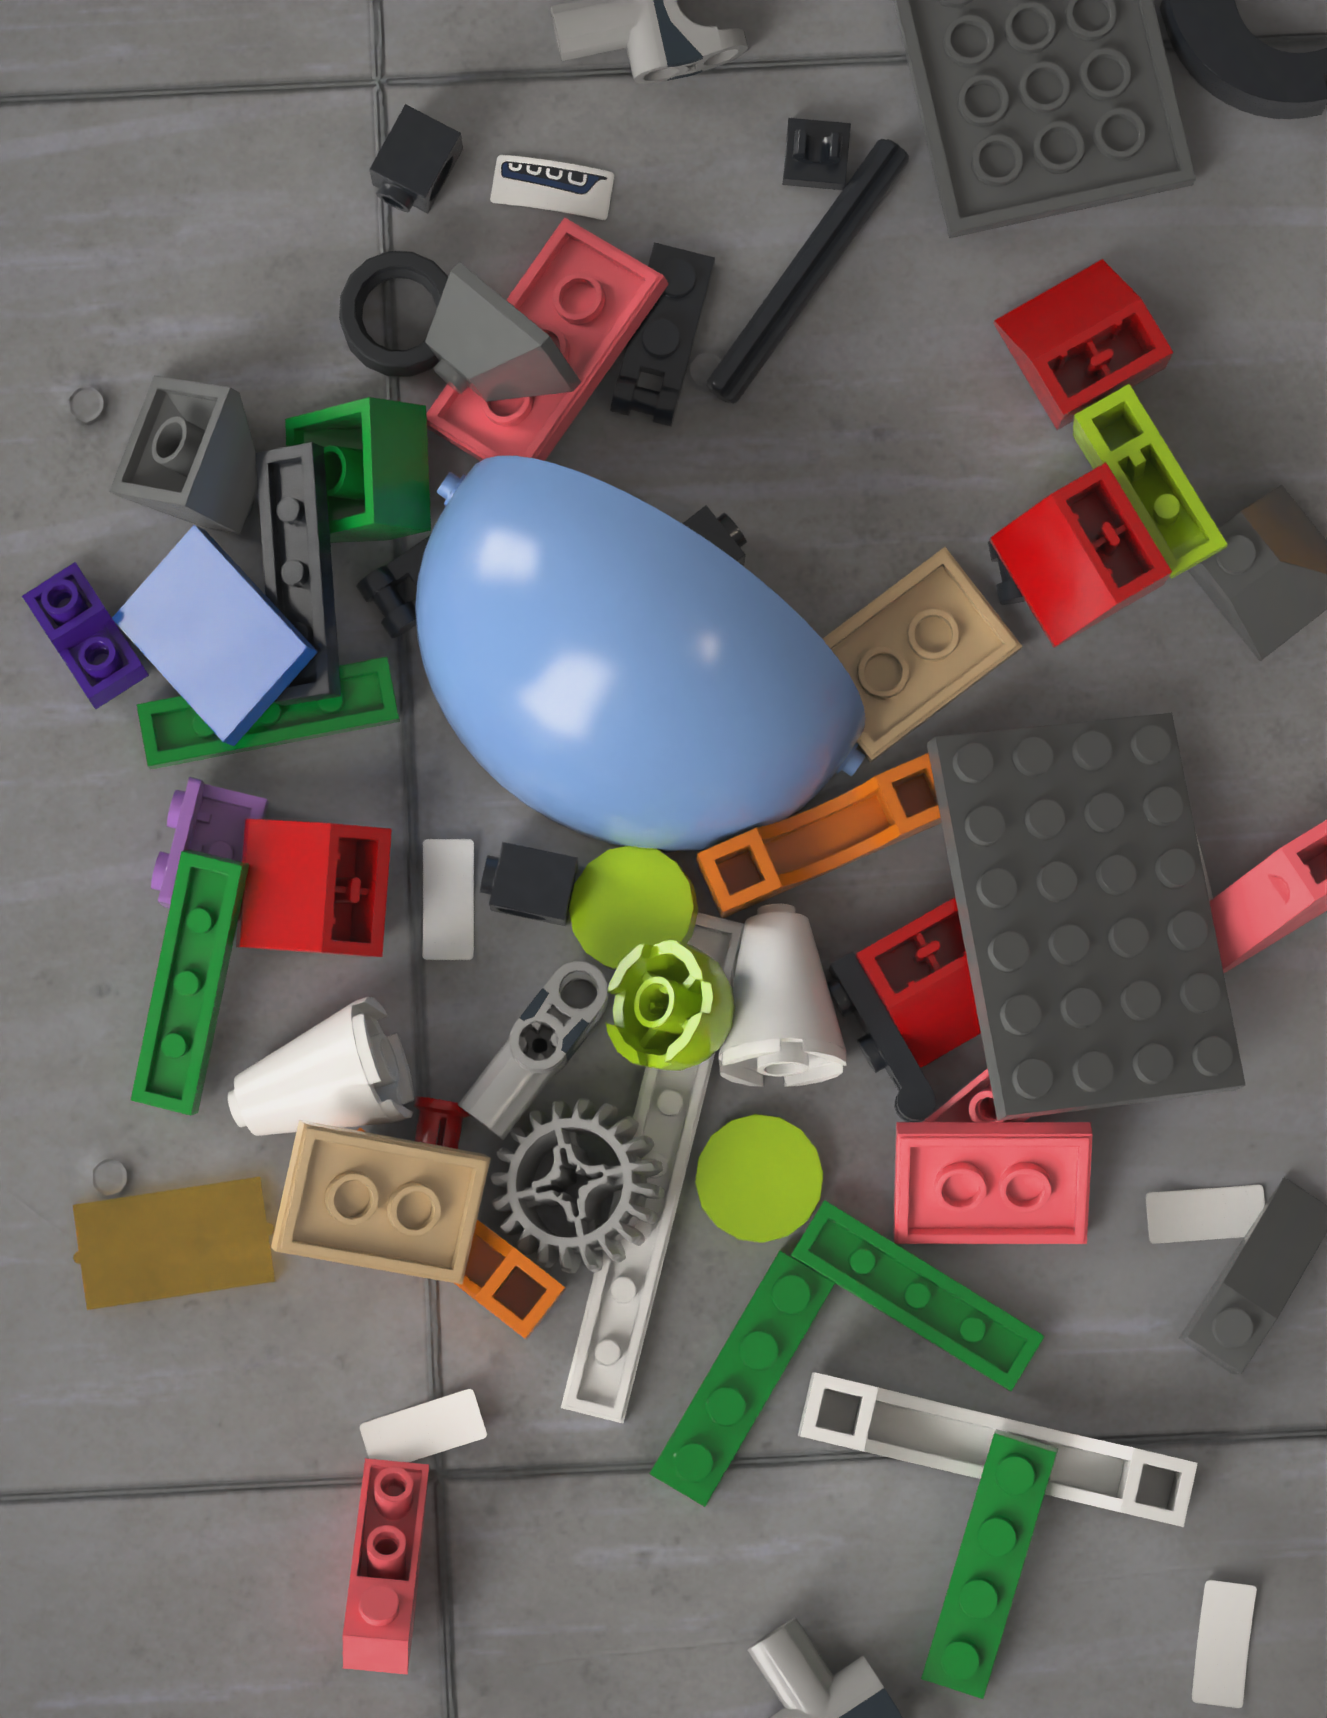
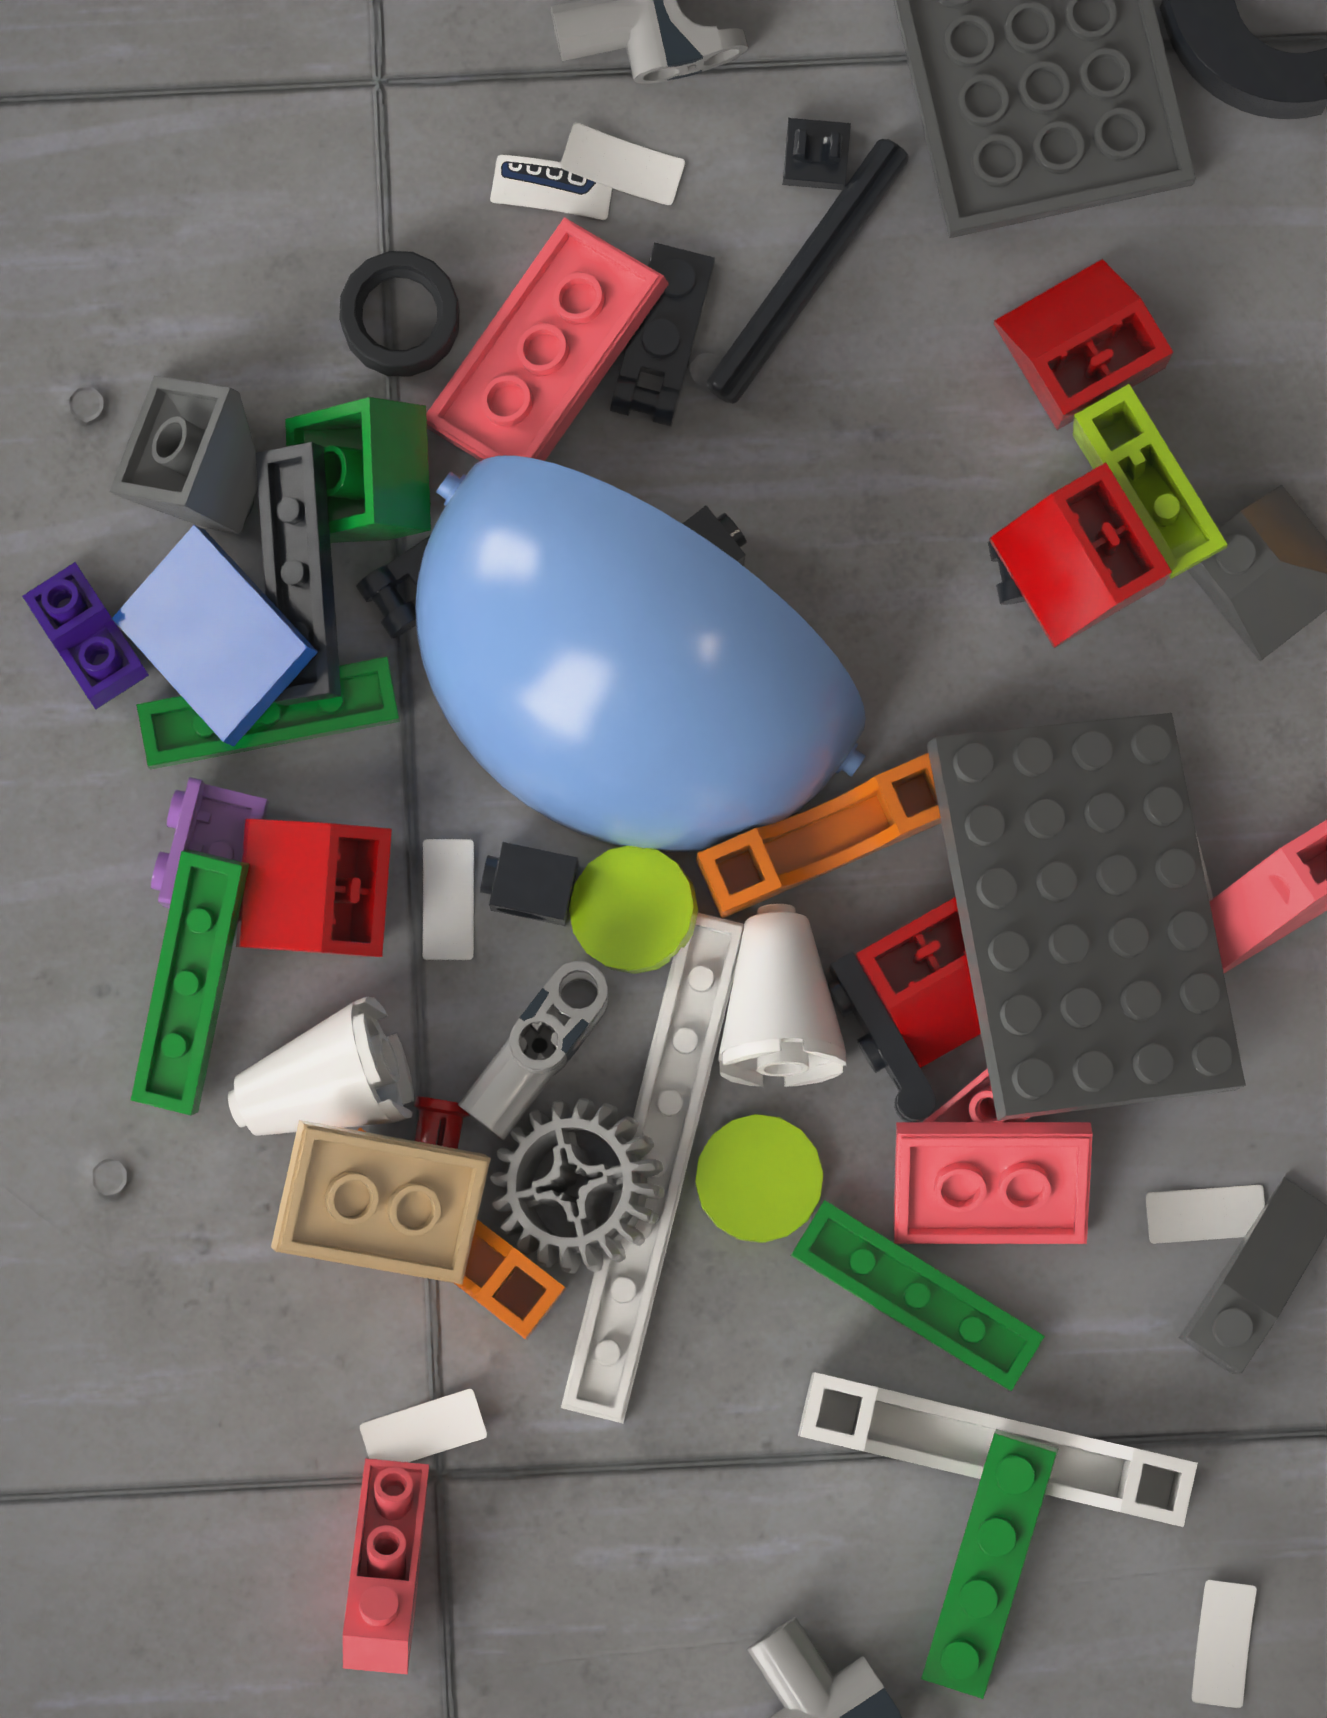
clear yellow piece [72,1177,276,1310] -> none
black brick [369,104,463,214] -> none
dark grey slope [425,262,581,402] -> none
lime cylinder [606,940,735,1071] -> none
green plate [649,1250,835,1507] -> none
tan tile [823,547,1022,763] -> none
none -> white sticker [560,122,685,205]

